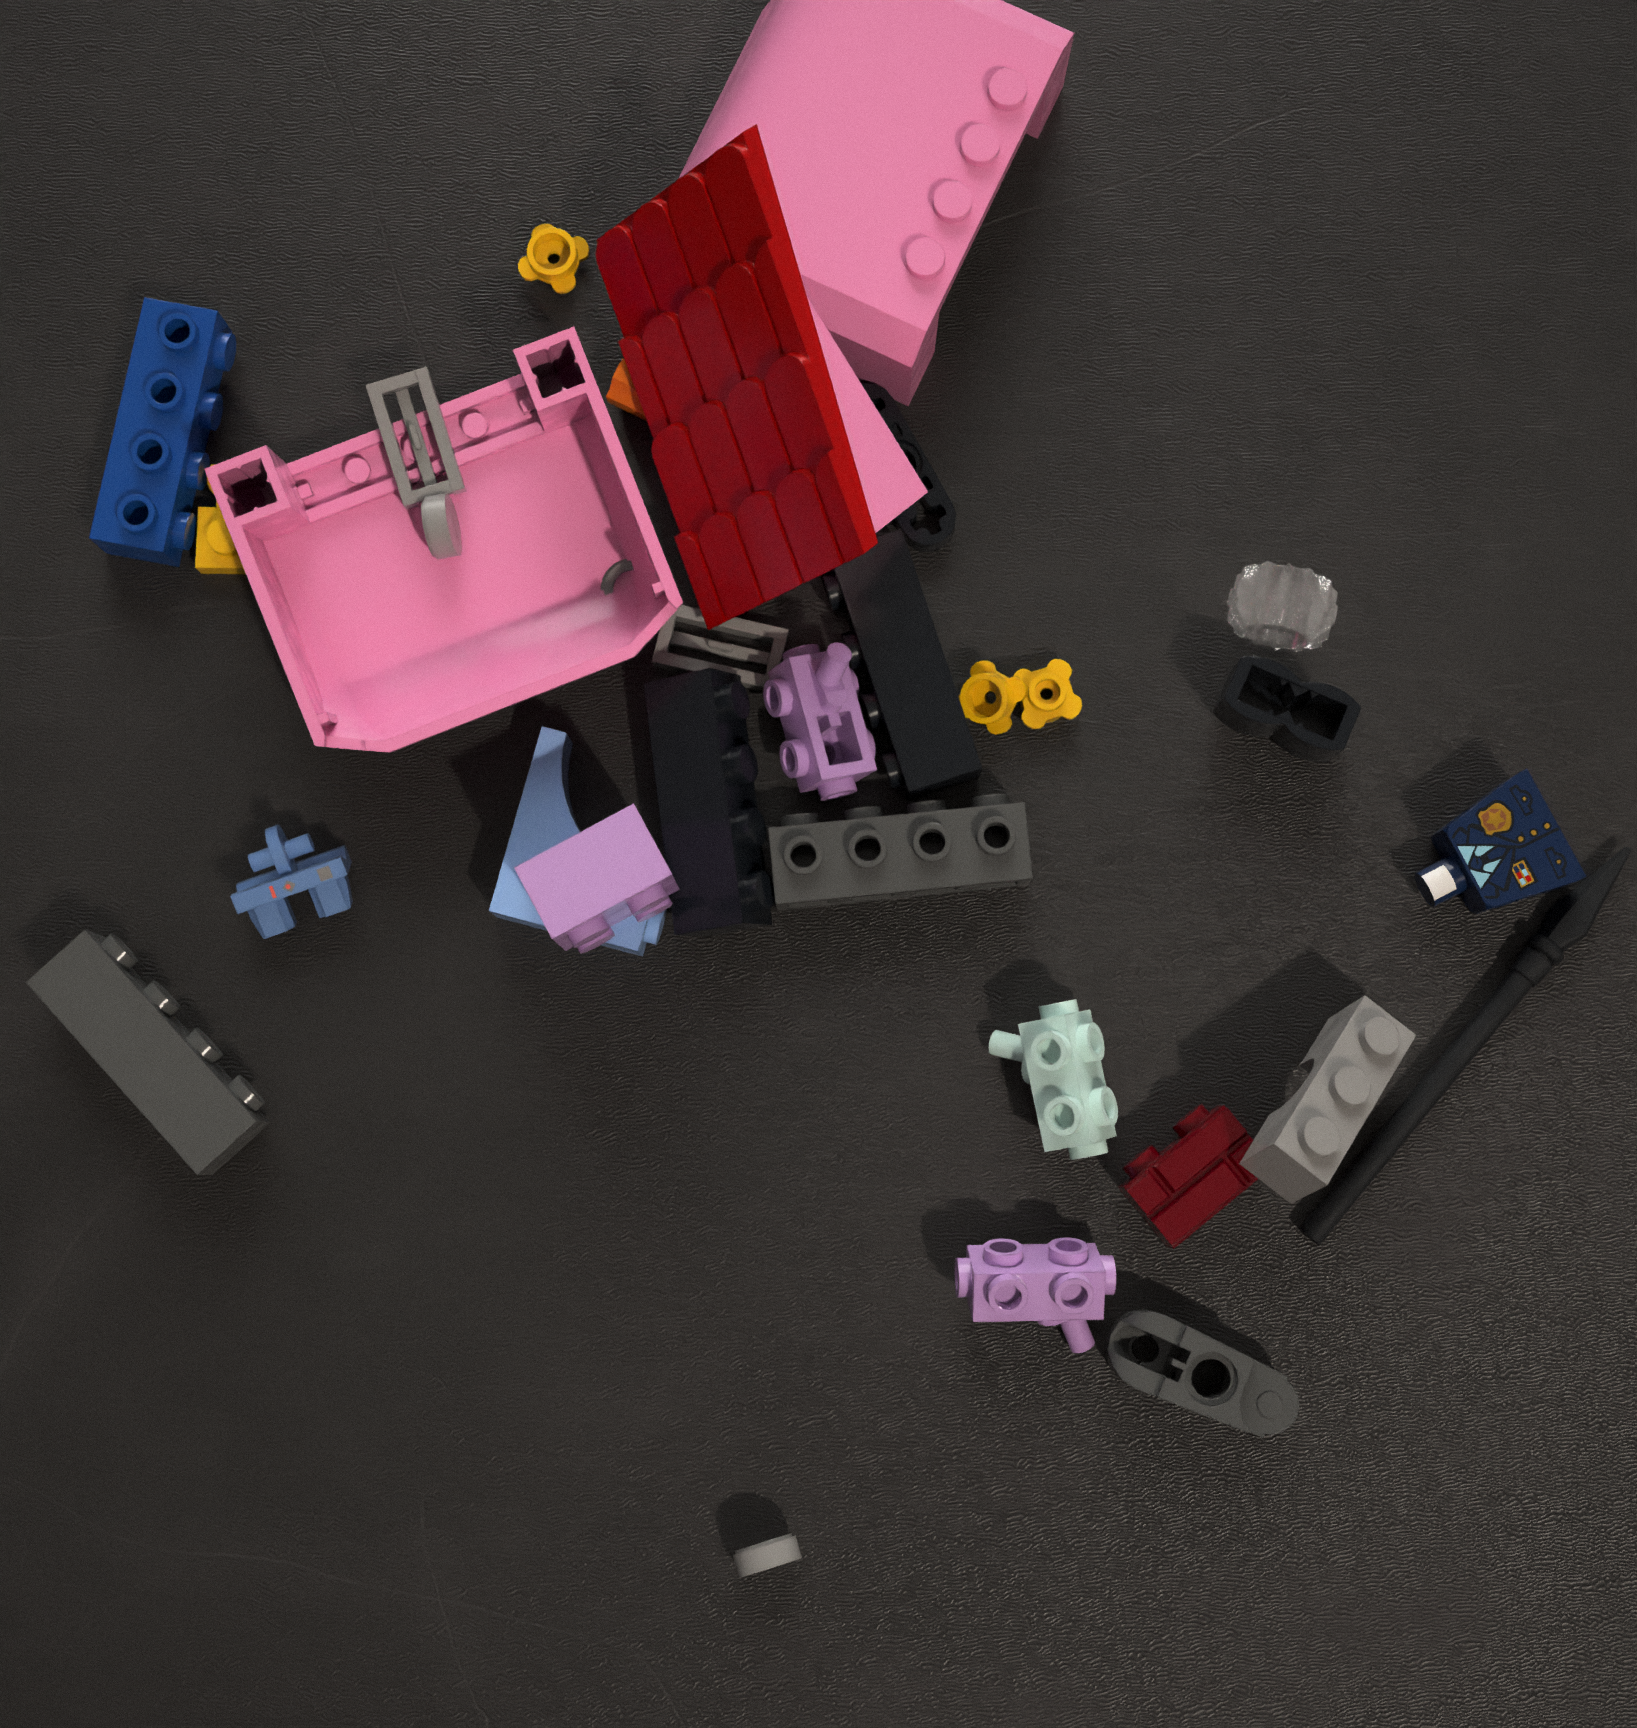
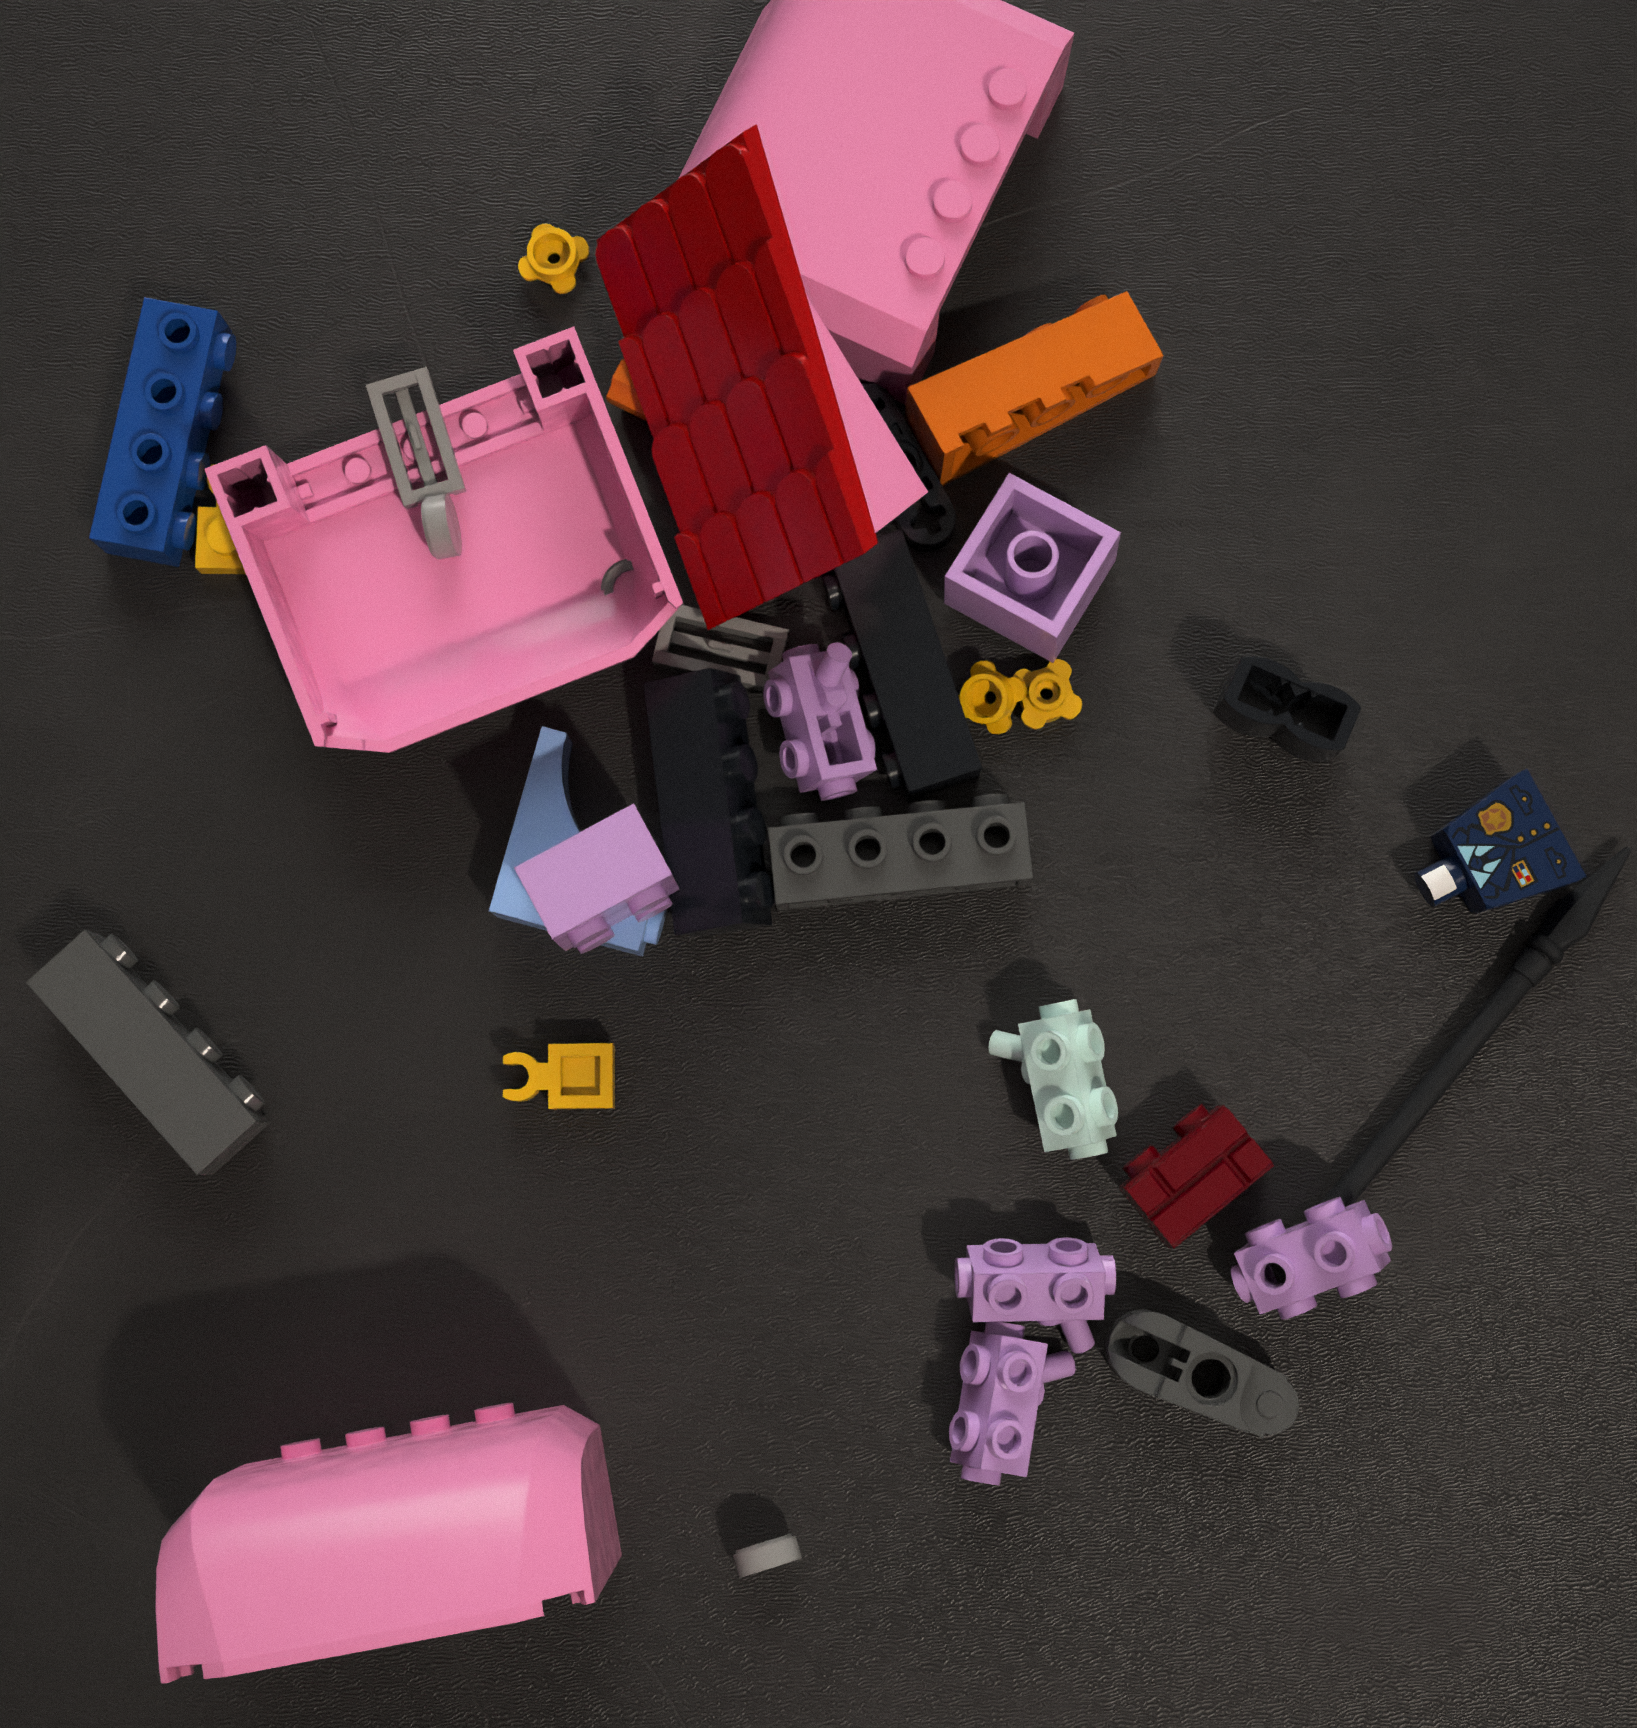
medium blue hips [230,825,353,939] -> none
clear gear [1227,561,1338,652] -> none
light grey arch [1239,995,1416,1204] -> none
none -> bright pink slope [155,1403,622,1684]
none -> yellow plate [503,1043,615,1109]
none -> orange wedge [904,291,1164,486]
none -> lavender brick [944,473,1121,663]
none -> lavender brick [949,1322,1076,1486]
none -> lavender brick [1231,1197,1392,1320]

